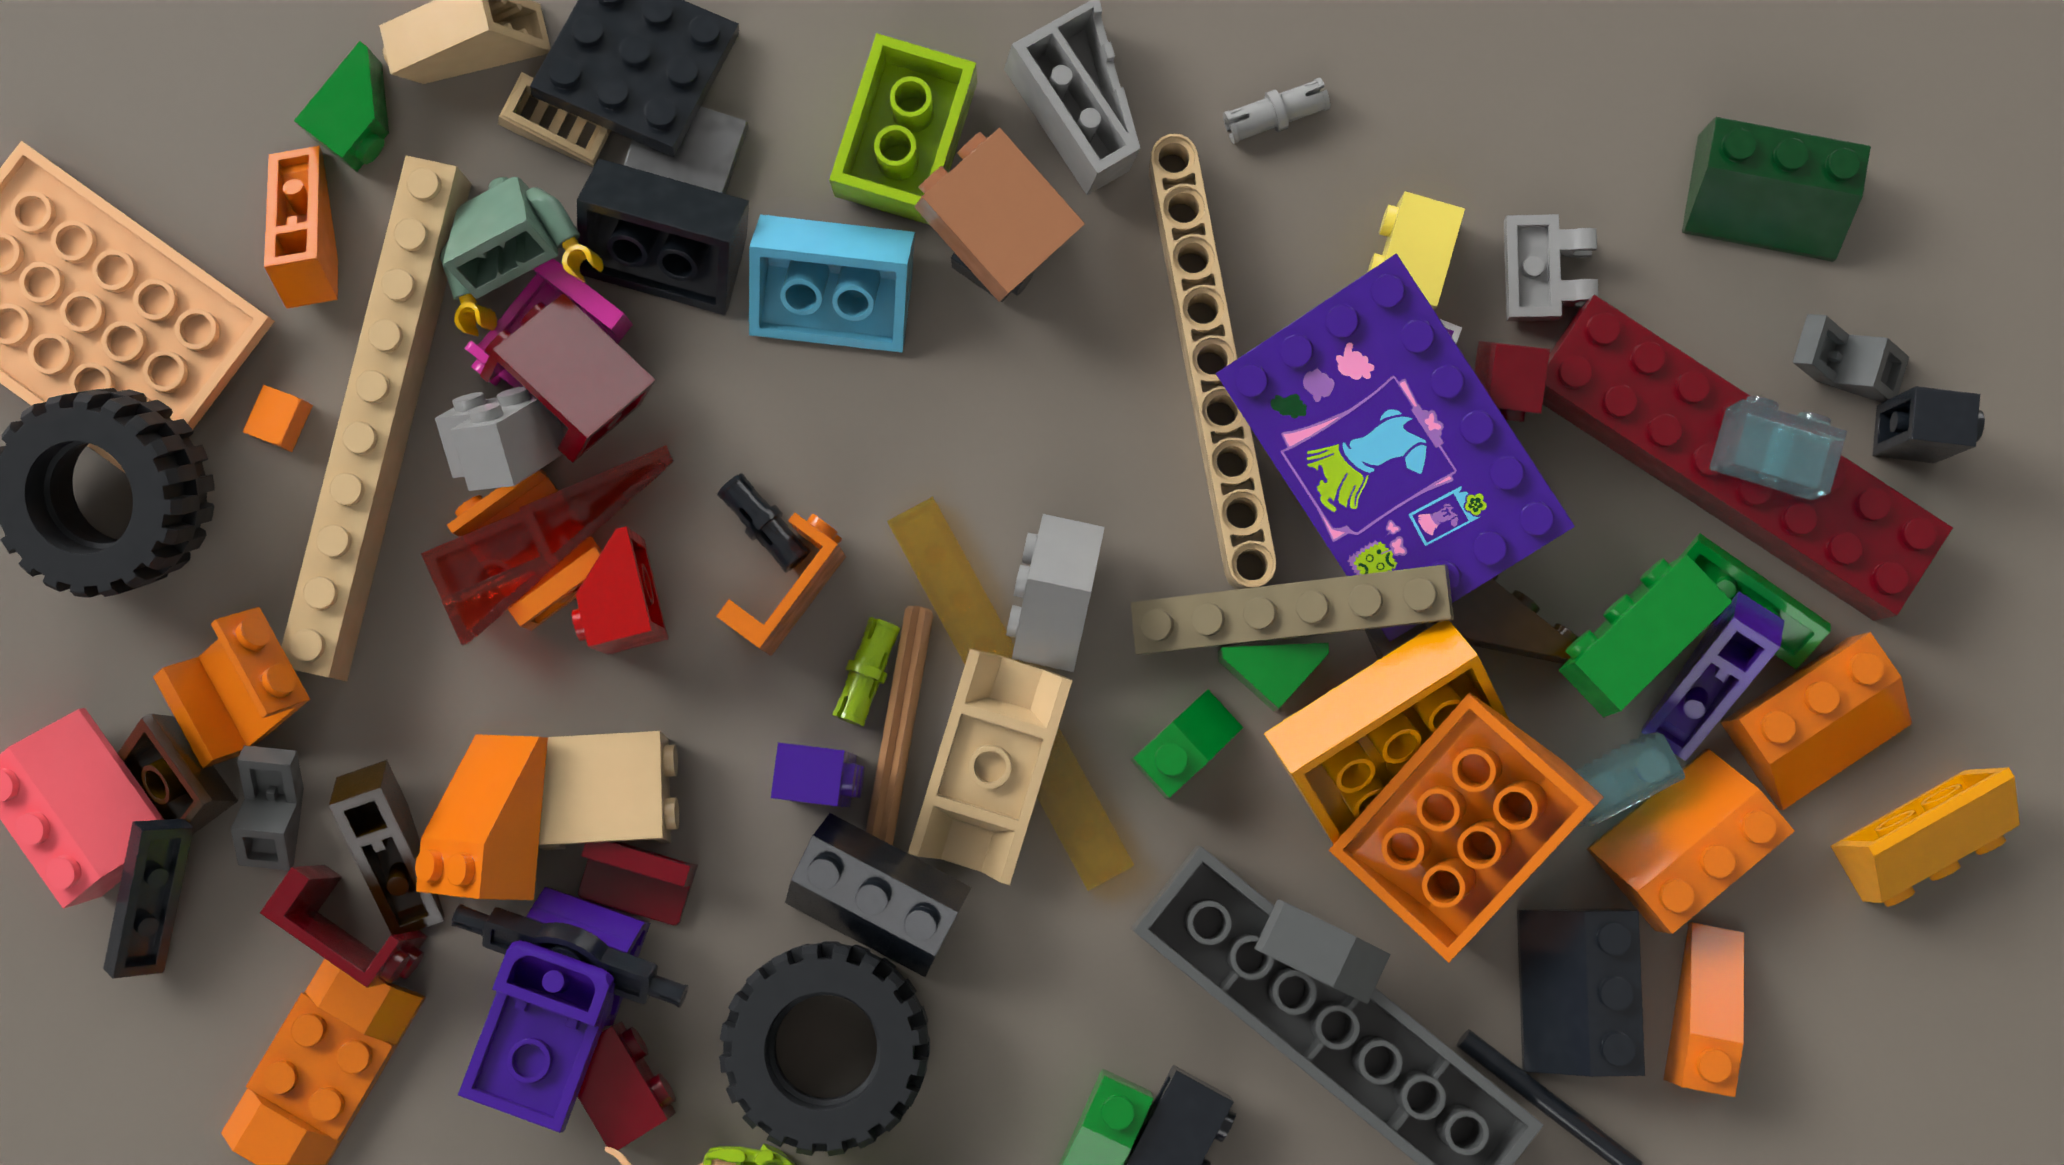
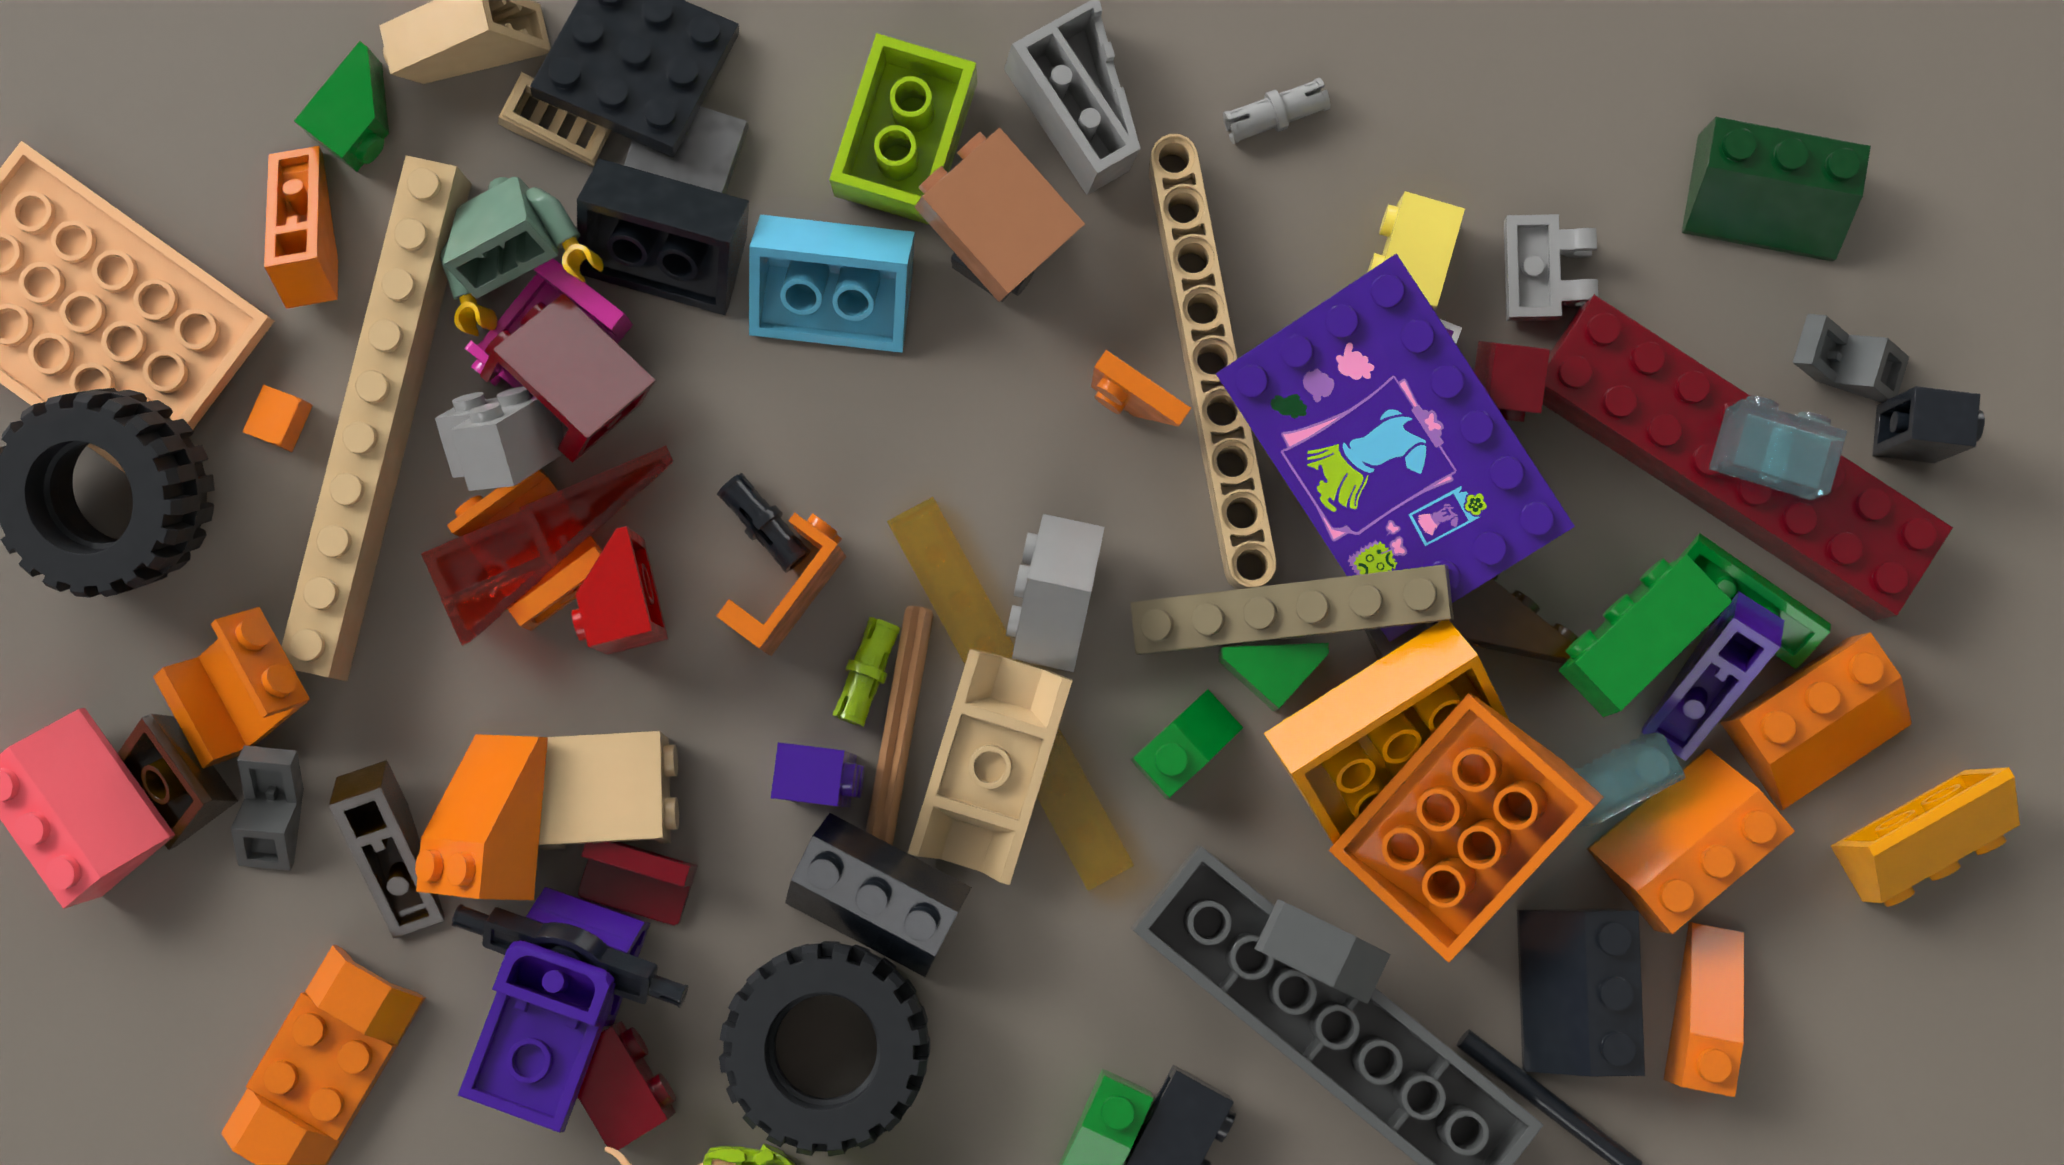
black plate [103,819,194,979] -> none
dark red panel [260,865,428,988] -> none
none -> orange wing [1091,350,1191,427]

